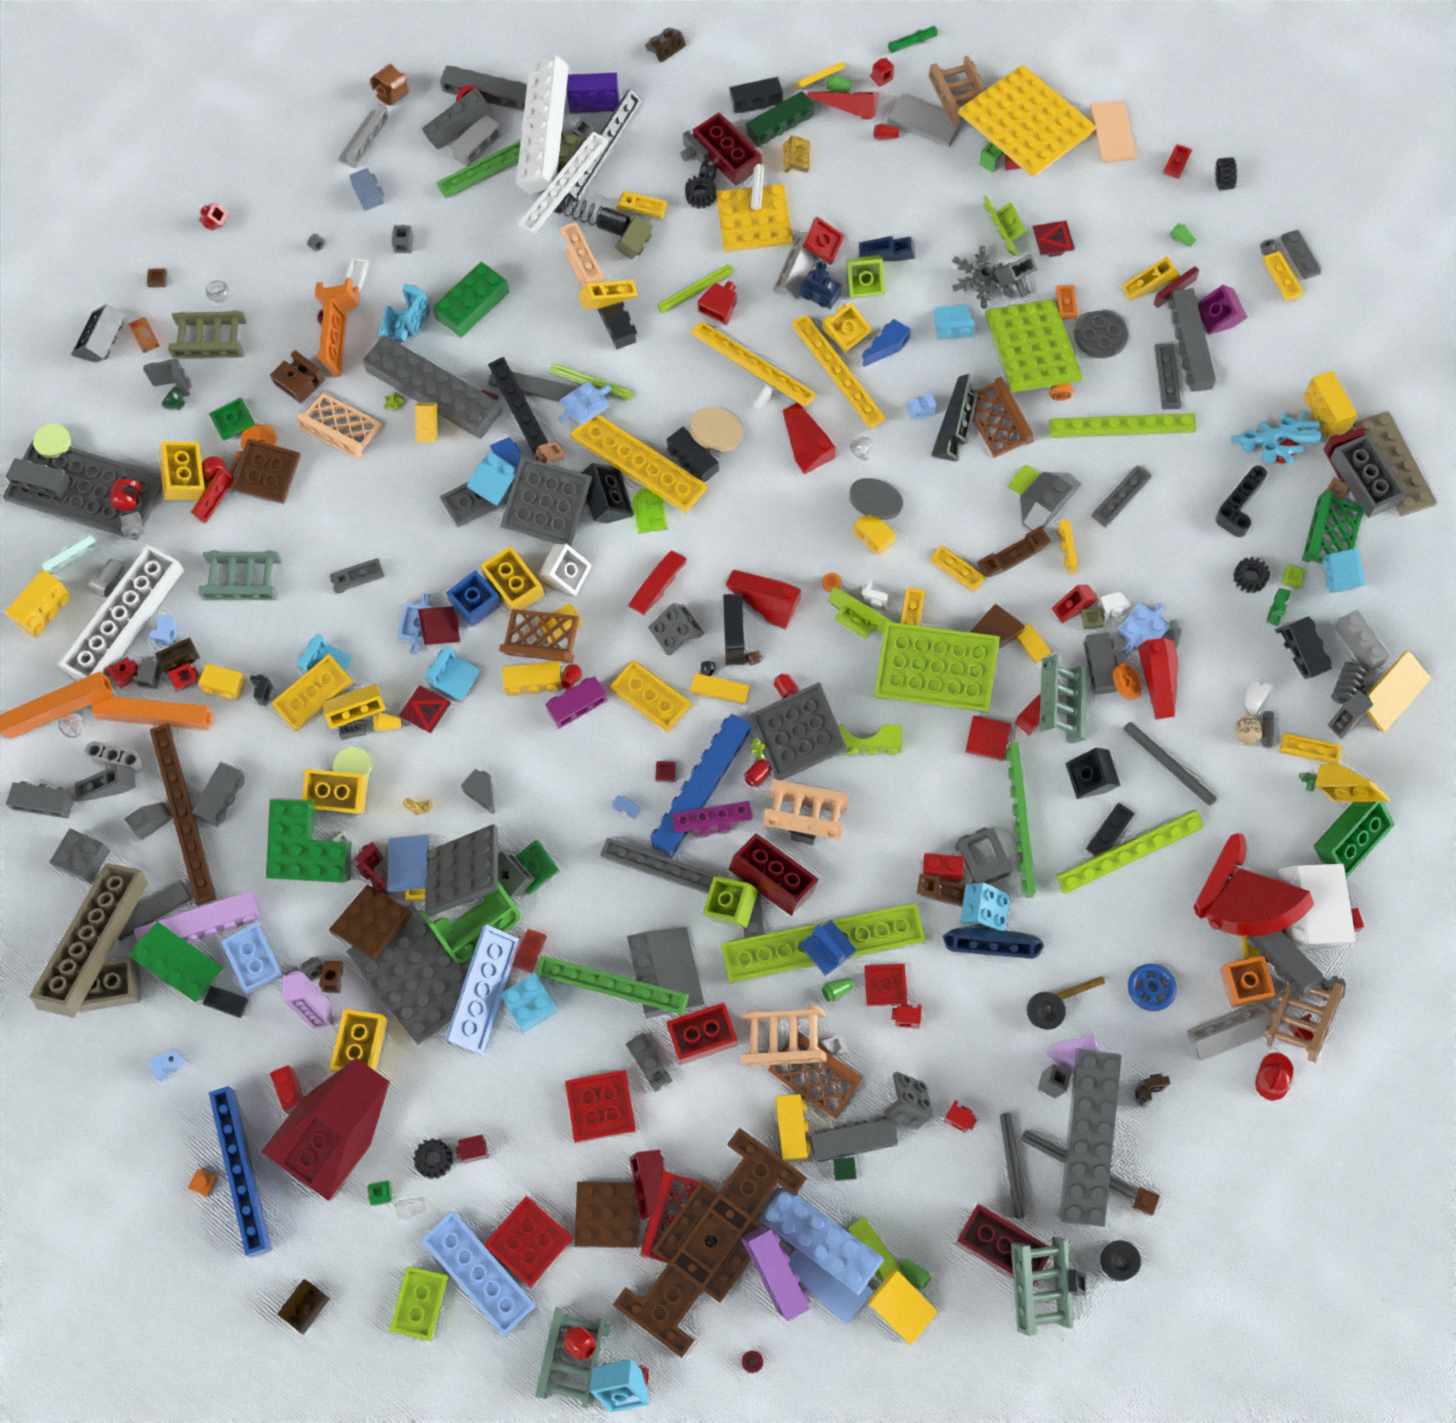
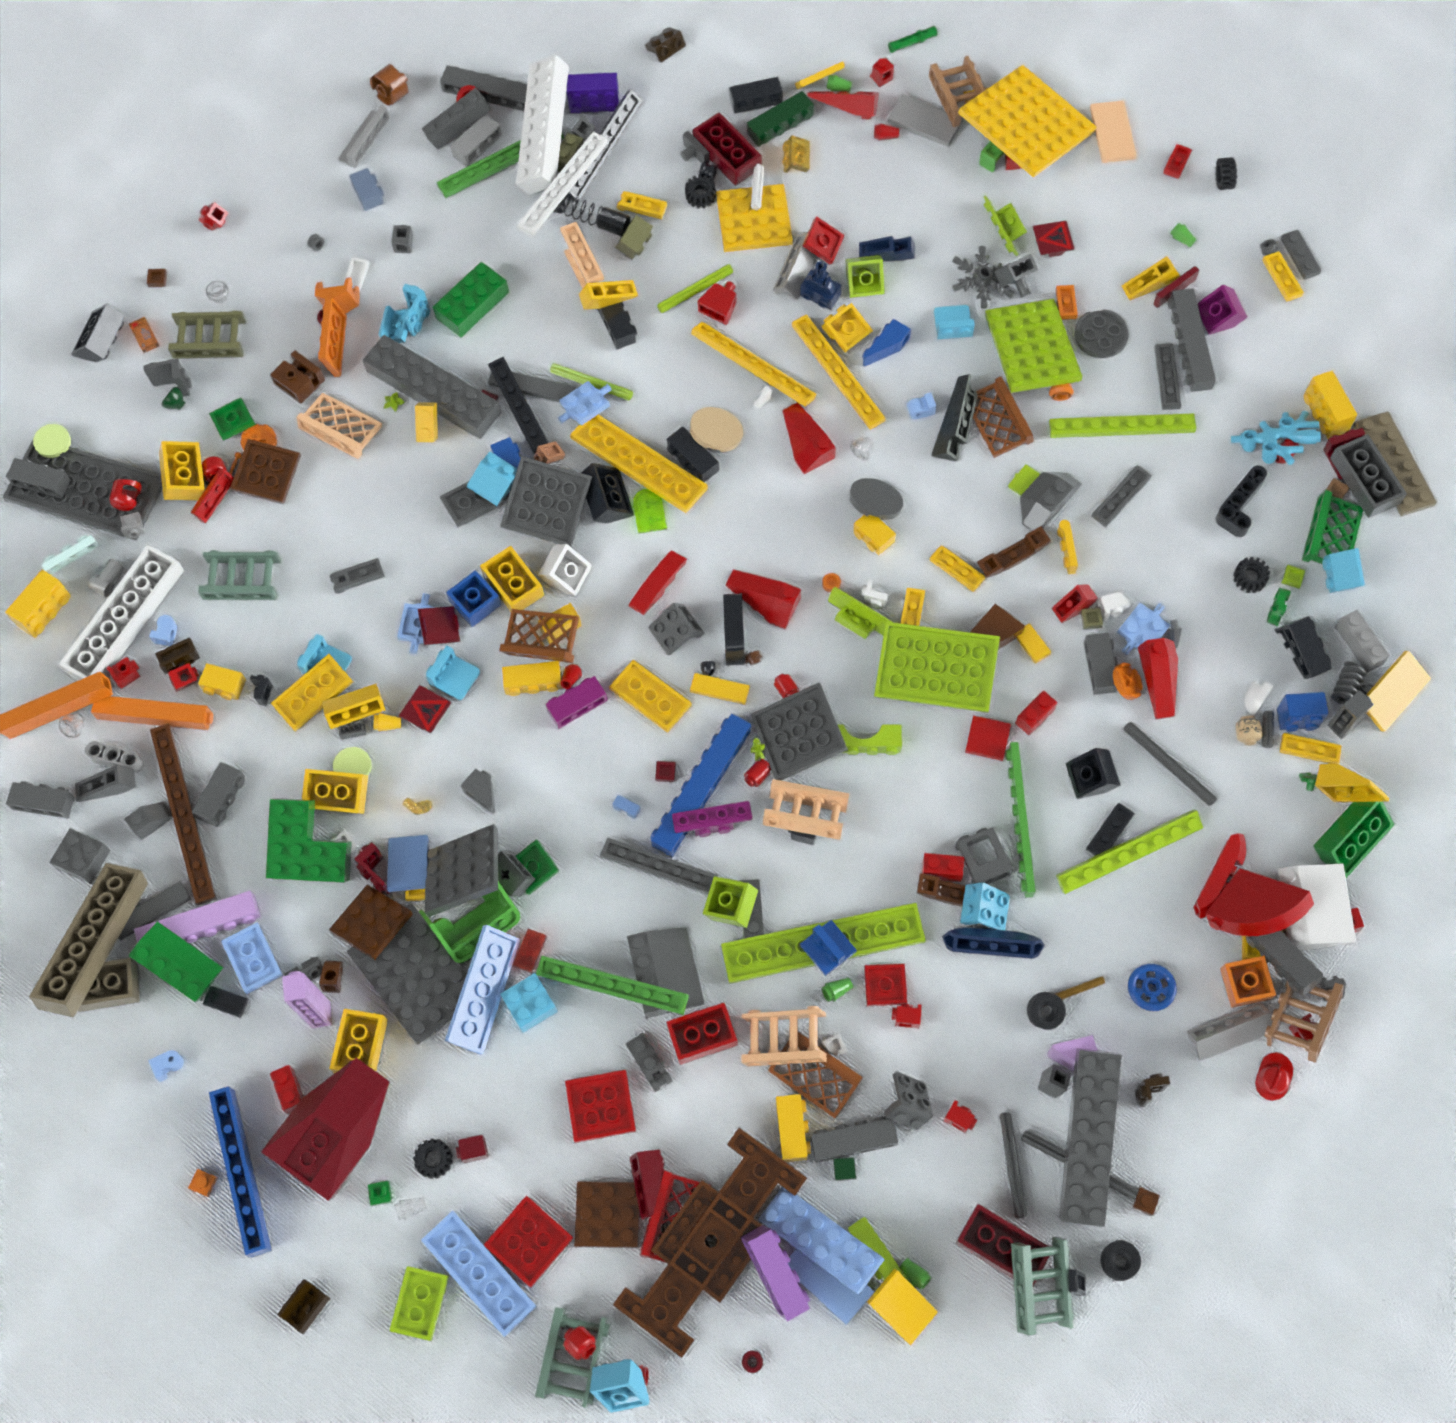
dark grey brick [133,658,162,689] -> none
dark red brick [728,833,819,916] -> none
sand green fence [1040,654,1088,744] -> none
none -> blue brick [1276,692,1329,732]

